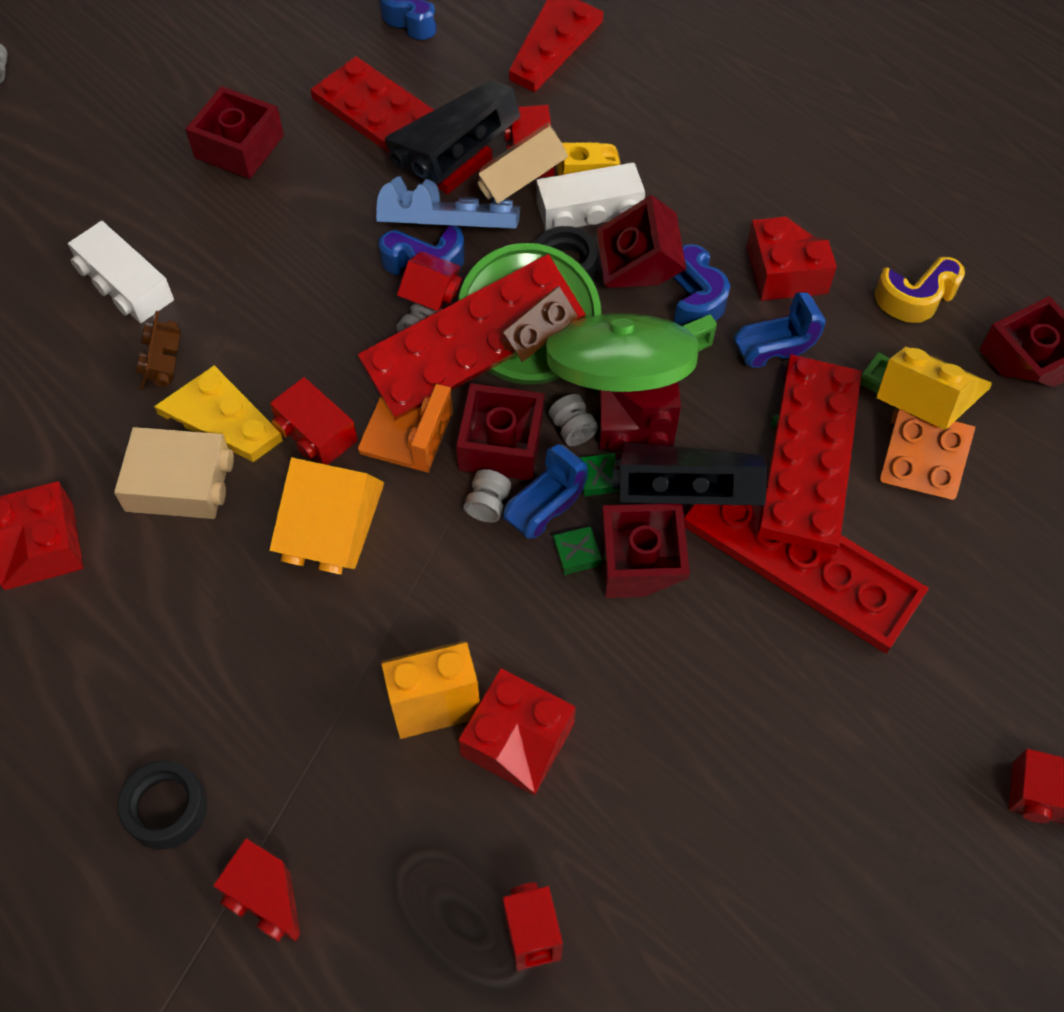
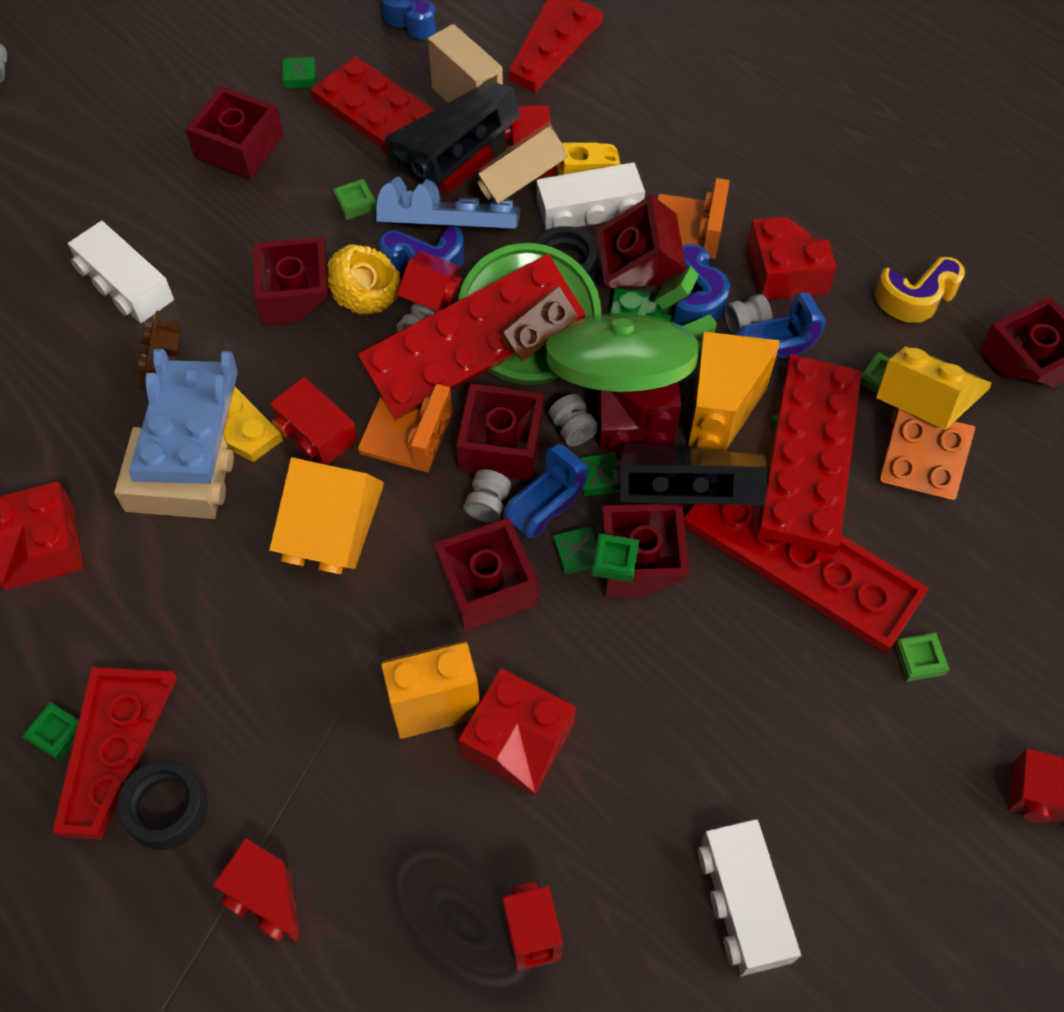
none -> green tile [22,702,79,762]
none -> red wing [52,667,178,840]
none -> medium blue hinge [129,349,238,484]
none -> dark red slope [253,236,331,326]
none -> green tile [283,57,316,89]
none -> yellow hair [328,244,402,315]
none -> bright green tile [333,179,377,220]
none -> tan brick [428,24,503,103]
none -> dark red slope [434,517,539,633]
none -> green tile [592,533,639,582]
none -> green plate [611,288,673,321]
none -> bright green tile [655,266,699,310]
none -> orange bracket [658,178,730,259]
none -> light orange slope [688,332,779,451]
none -> white brick [697,819,801,976]
none -> light grey wheel [725,294,772,335]
none -> bright green tile [894,633,949,682]

